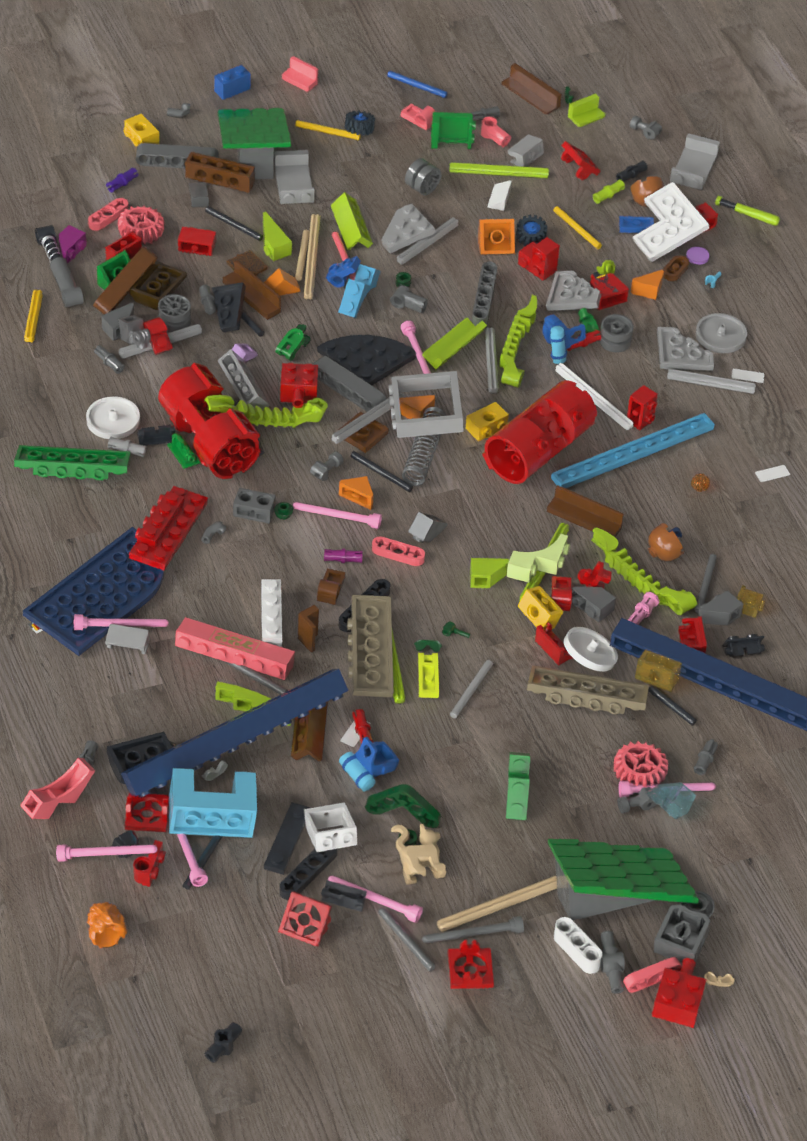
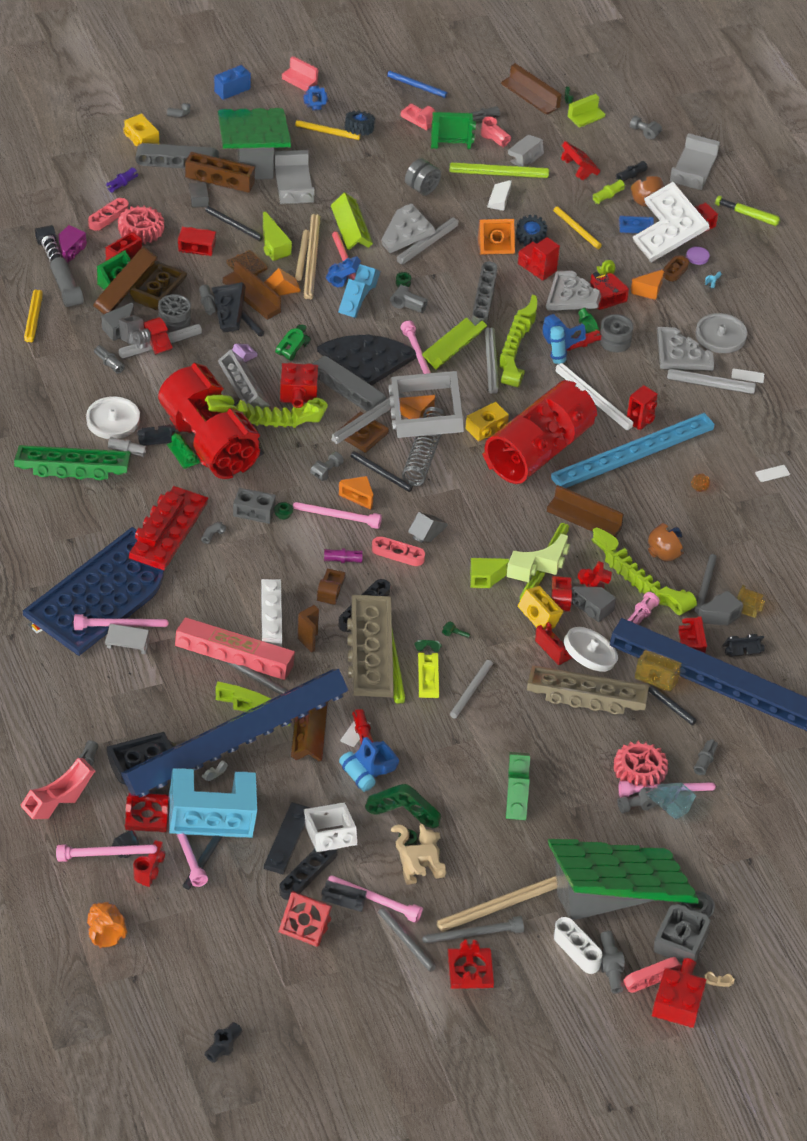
none -> blue brick [303,86,328,110]

